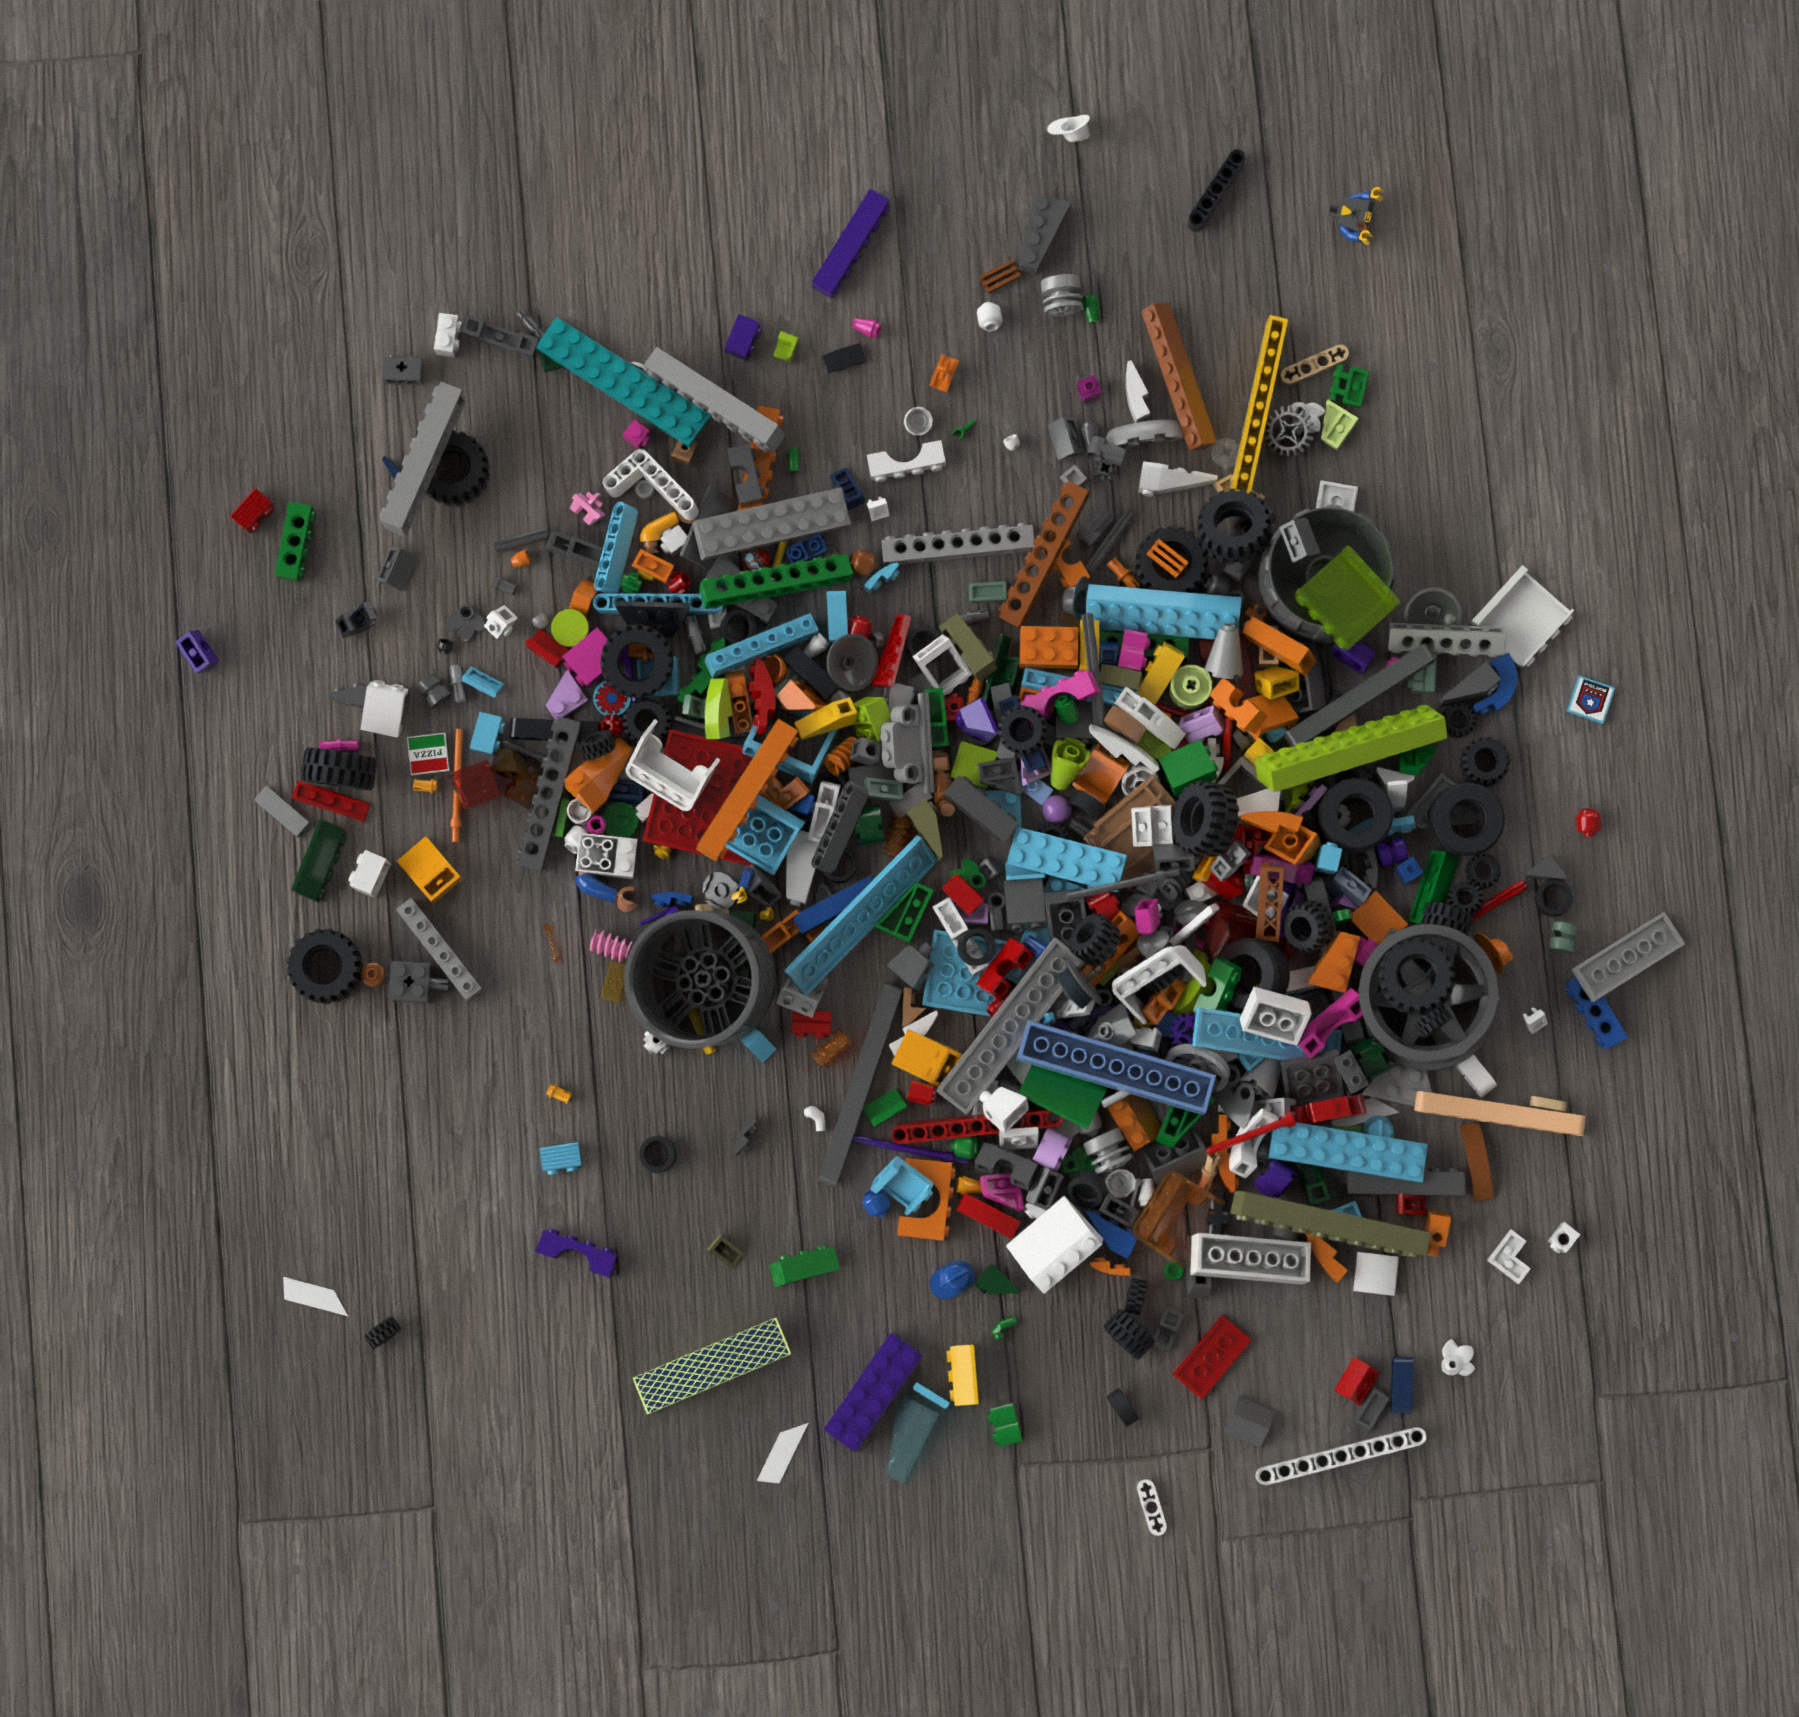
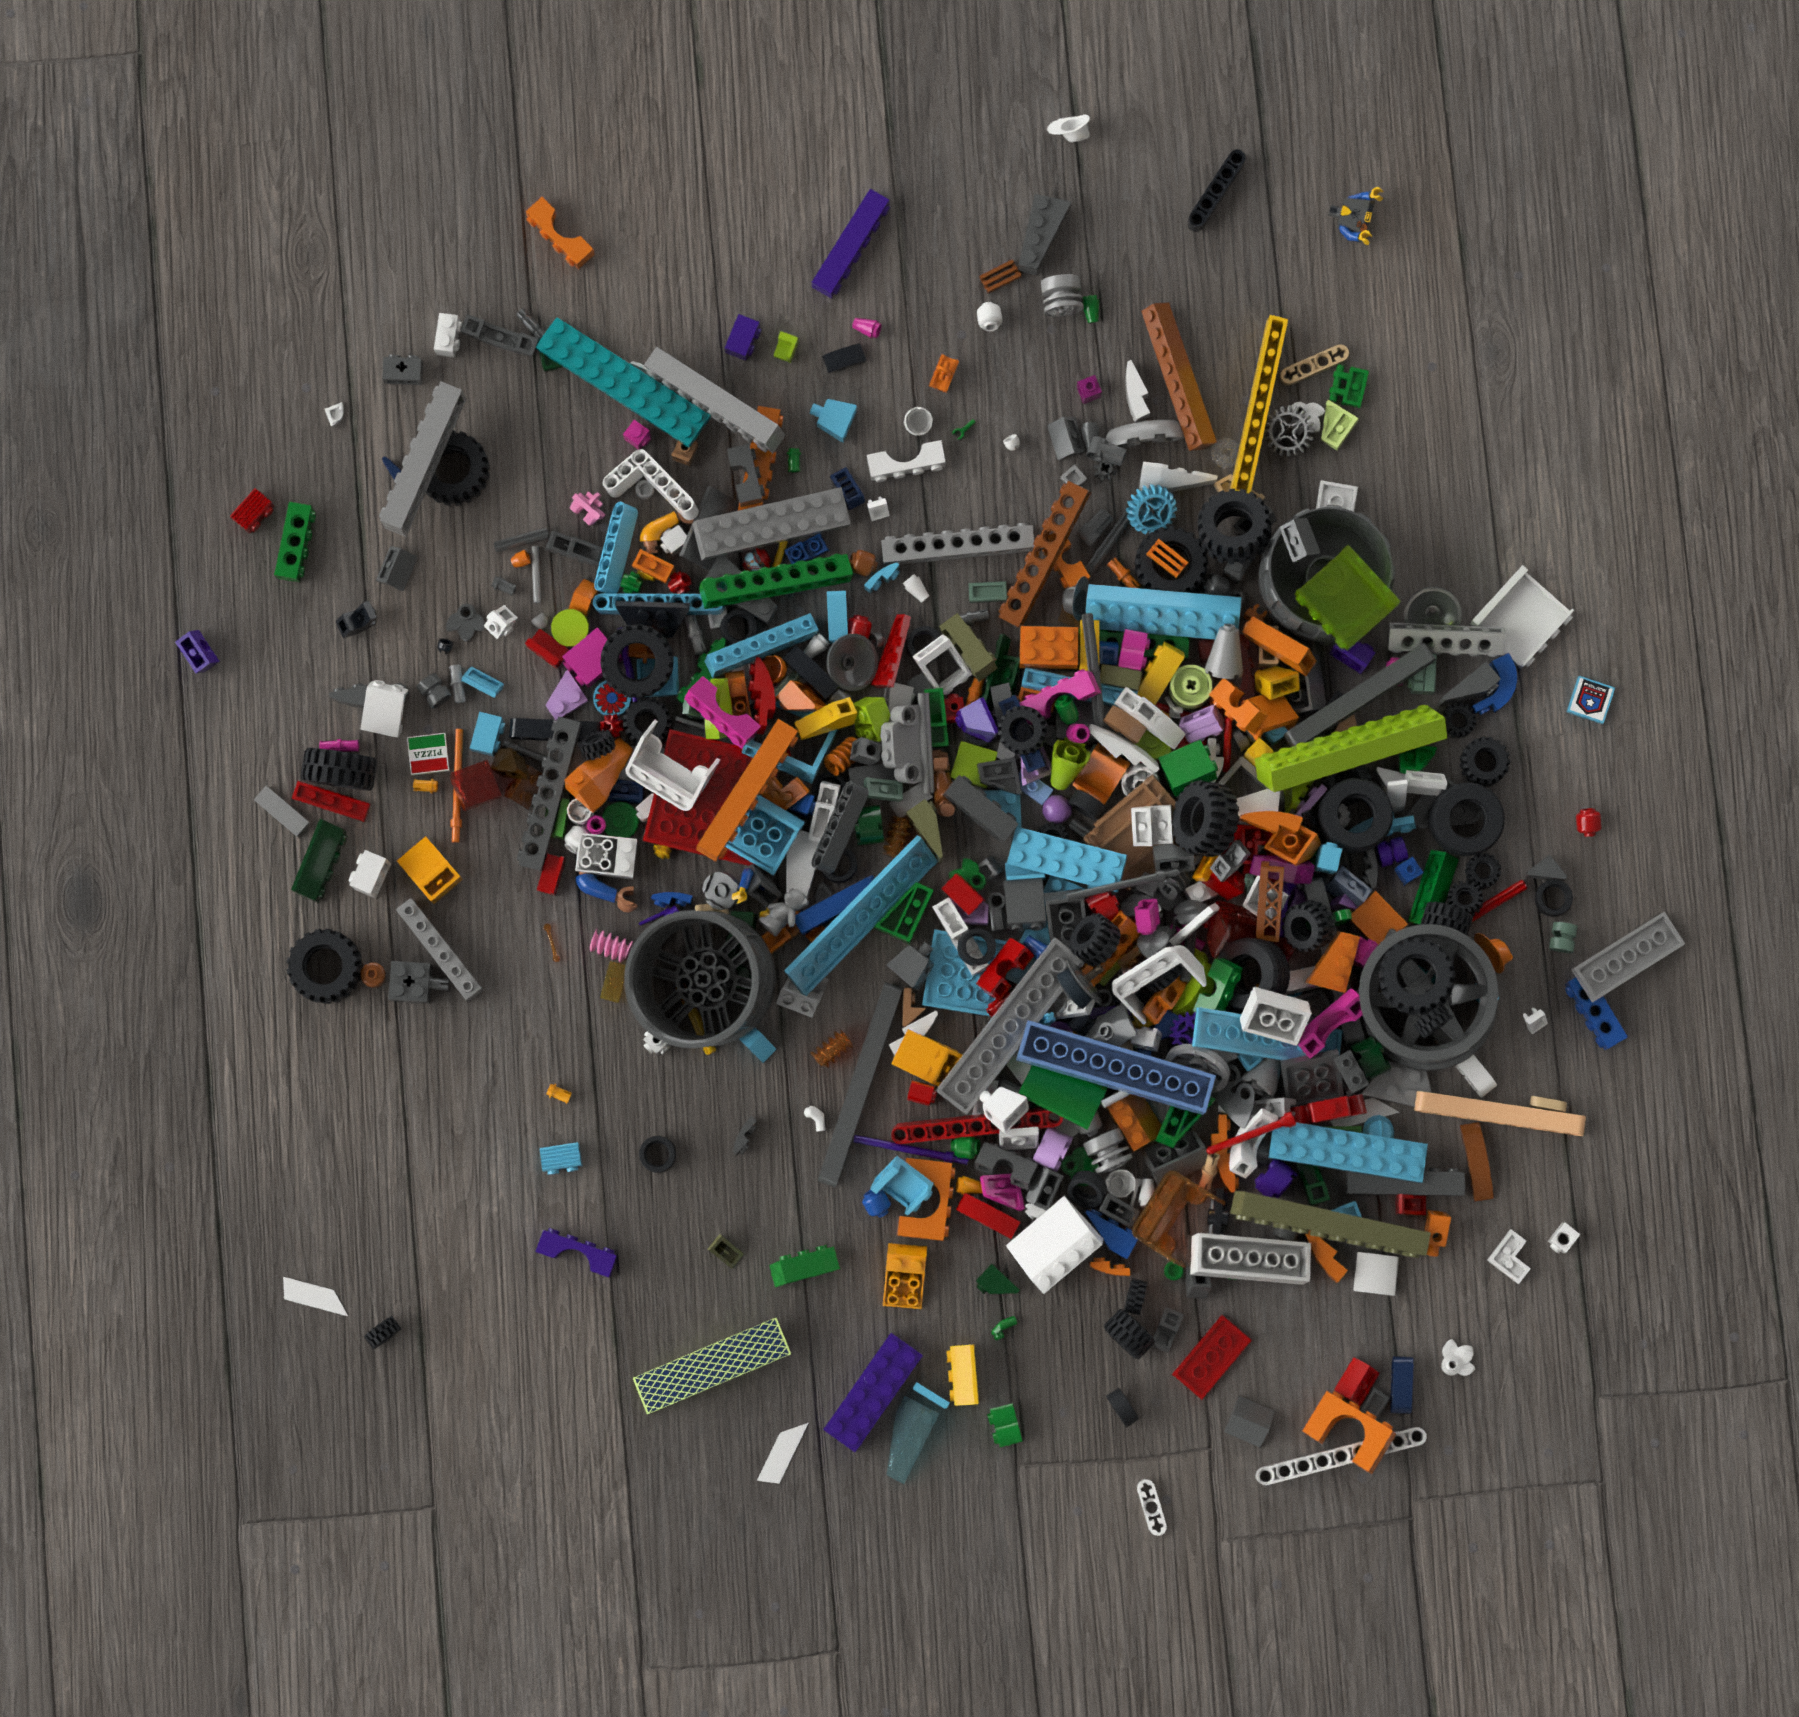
red brick [791,1010,832,1039] -> none
green panel [863,1088,907,1128] -> none
blue piece [930,1261,975,1299] -> none
none -> white tile [325,402,344,428]
none -> orange arch [526,197,595,269]
none -> light grey bar [531,546,541,603]
none -> red panel [537,854,566,896]
none -> dark pink arch [684,676,761,749]
none -> light grey piece [758,888,809,937]
none -> medium azure torso [810,399,857,442]
none -> light orange slope [883,1243,927,1309]
none -> white cone [903,574,930,602]
none -> dark pink brick [1066,723,1090,743]
none -> medium azure gear [1126,484,1177,534]
none -> white hand [1165,696,1183,719]
none -> orange arch [1302,1391,1396,1474]
none -> white panel [1404,770,1447,796]

